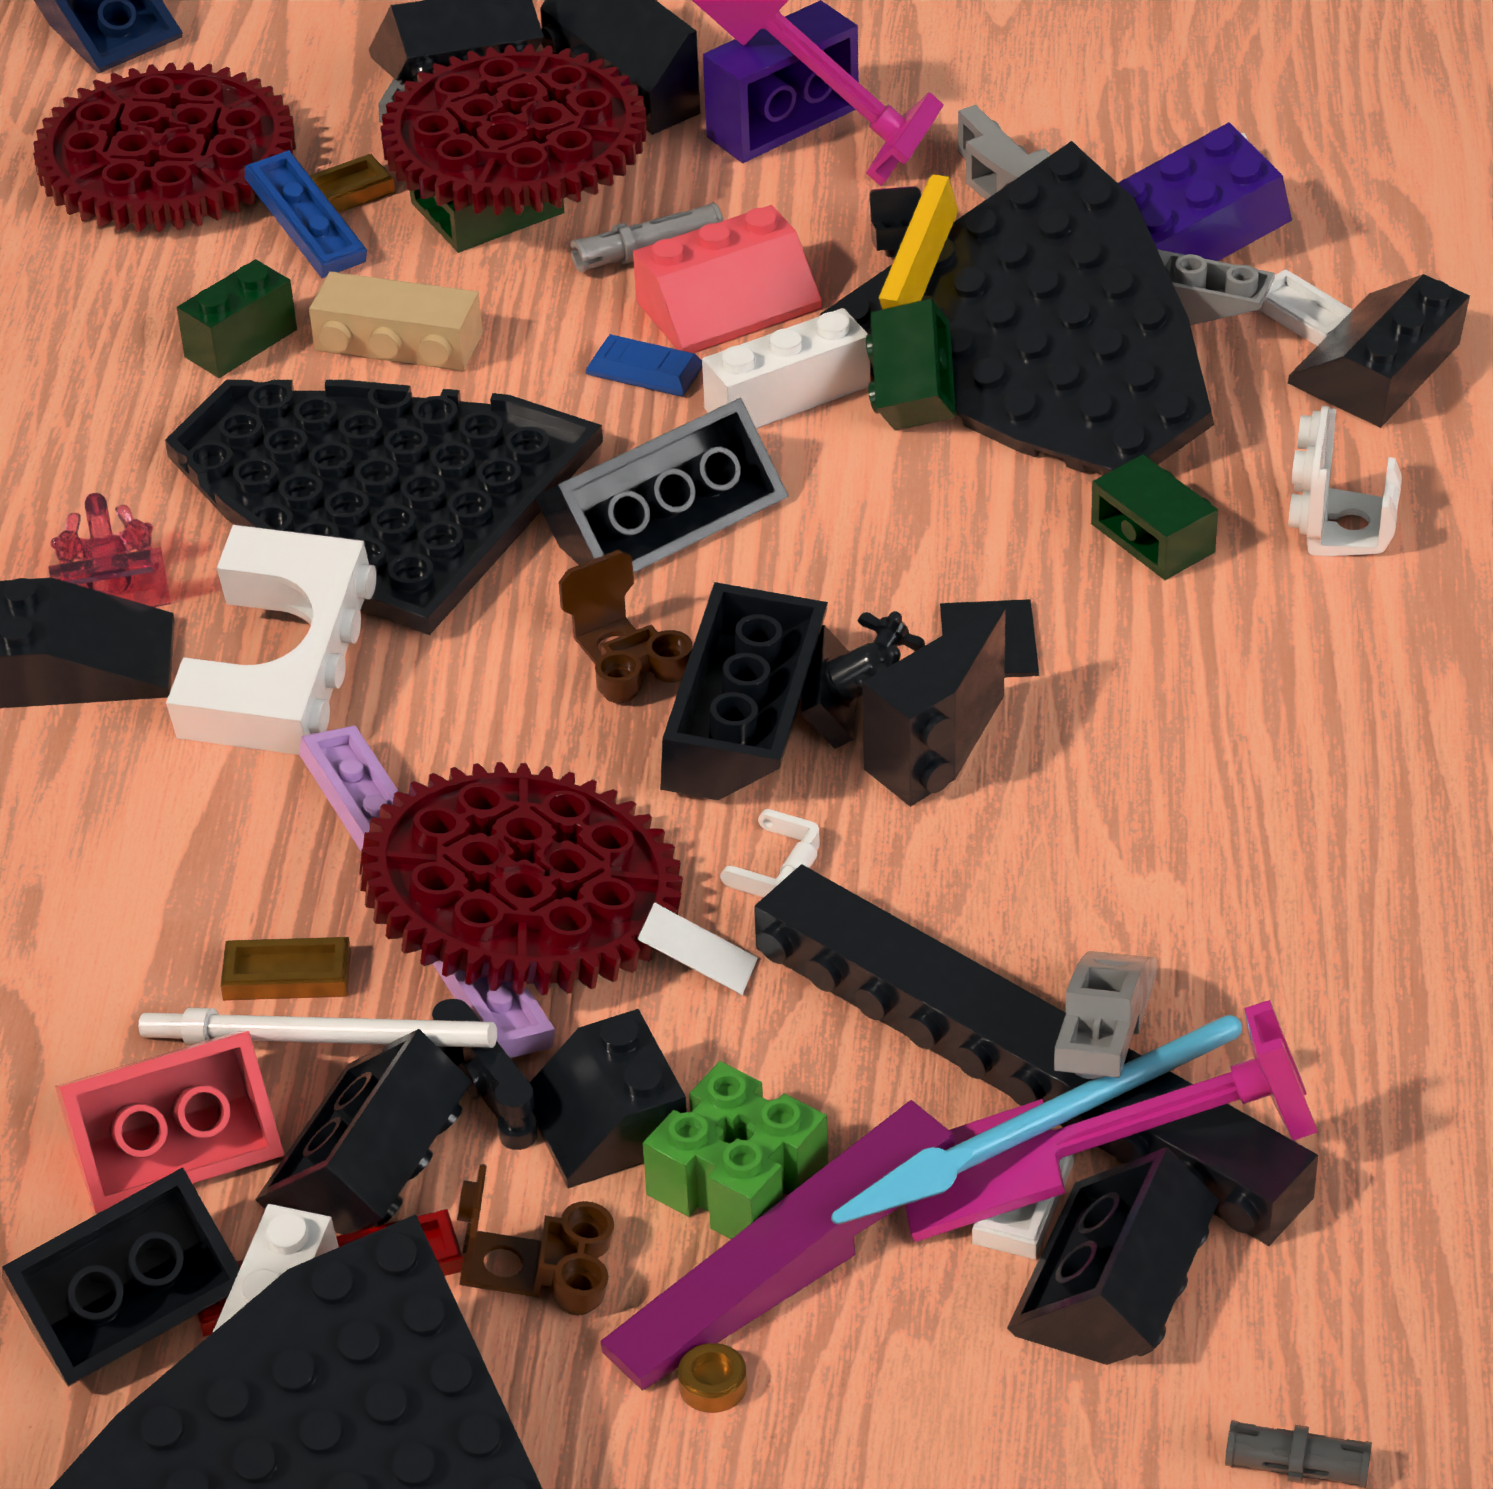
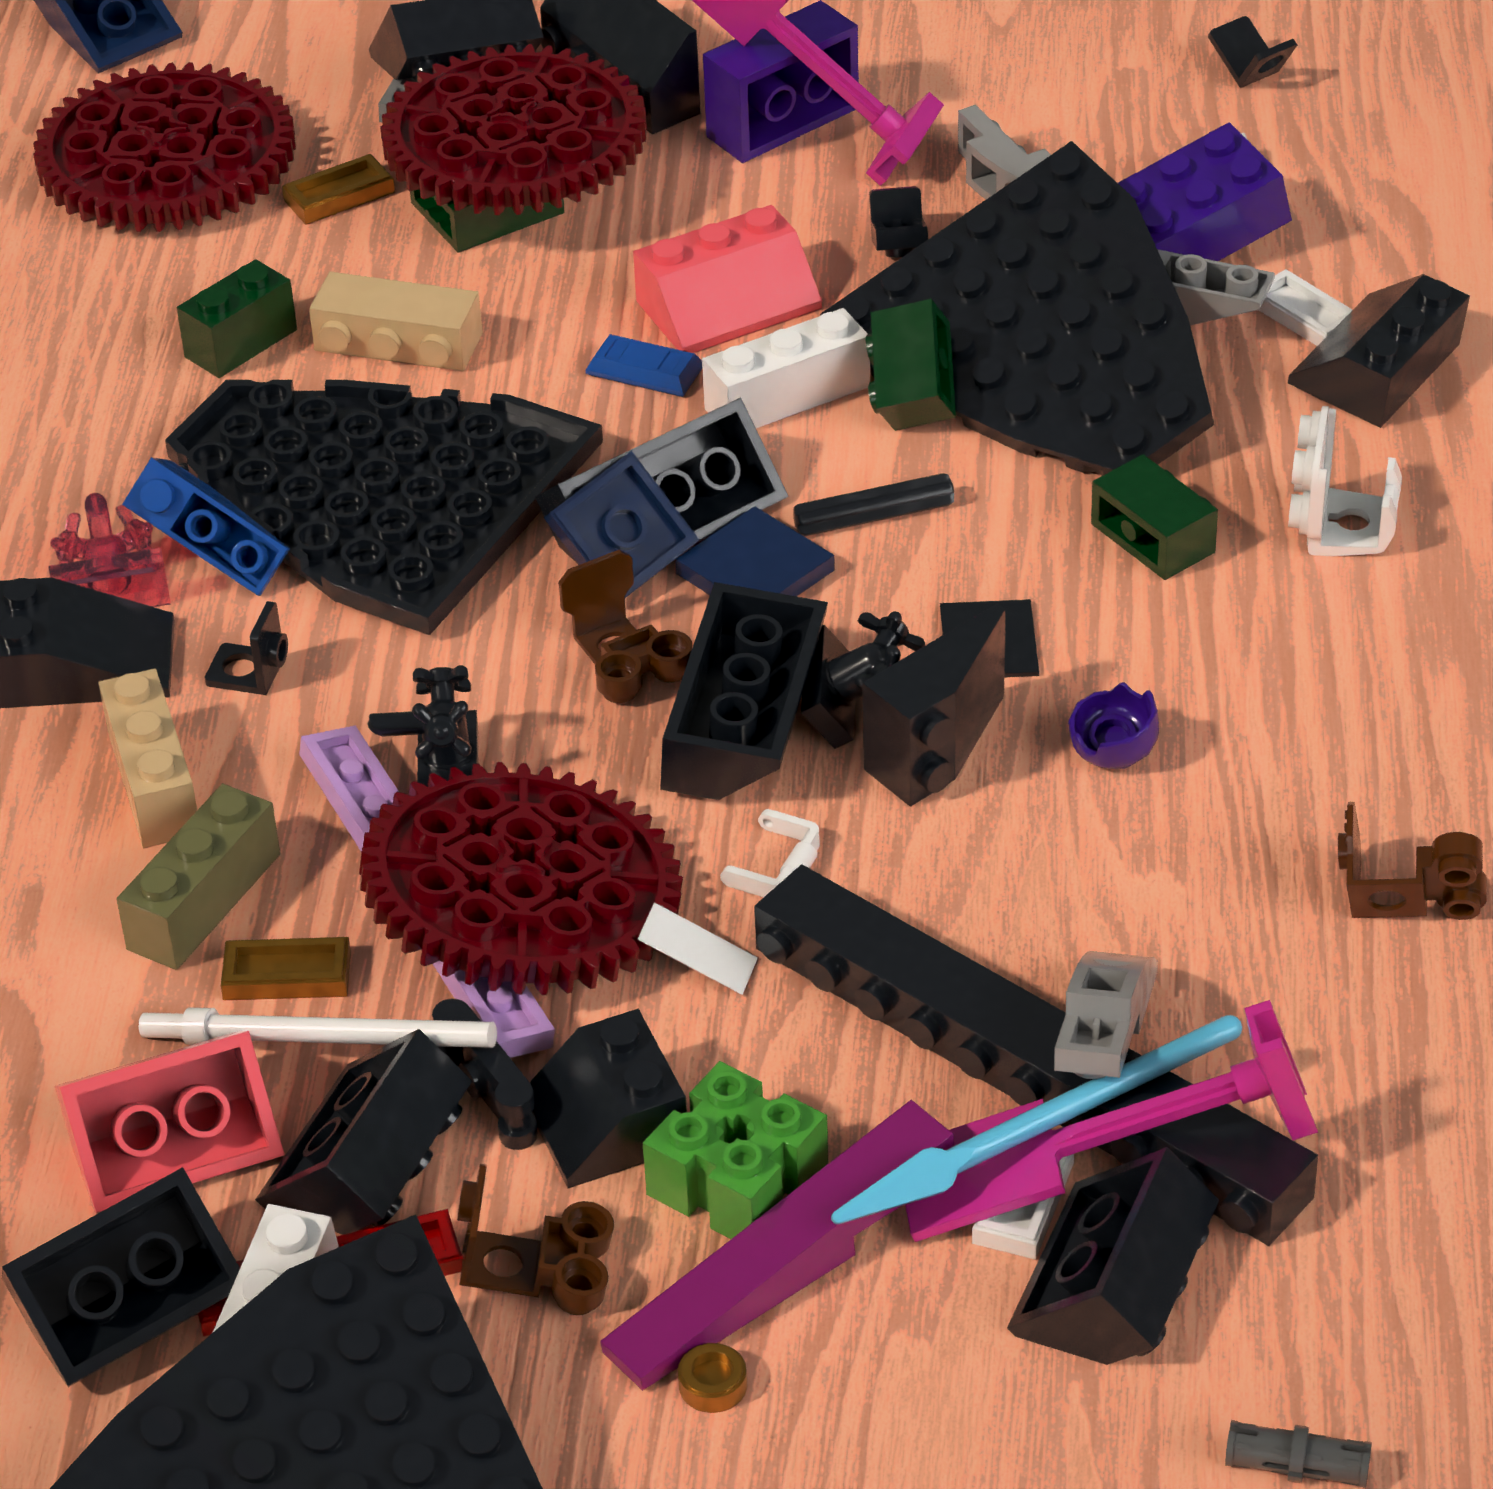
white arch [166,525,376,755] -> none
blue tile [244,150,367,278] -> none
light grey pin [570,203,723,272] -> none
yellow tile [879,174,958,310] -> none
none -> tan brick [98,668,197,849]
none -> olive brick [116,783,280,970]
none -> blue slope [122,457,290,596]
none -> black bracket [205,601,288,695]
none -> black piece [367,665,479,787]
none -> dark blue tile [544,451,700,598]
none -> dark blue tile [675,506,835,597]
none -> black axle [793,473,954,536]
none -> dark purple hair [1068,682,1159,769]
none -> black bracket [1208,16,1298,88]
none -> reddish brown piece [1338,802,1487,920]

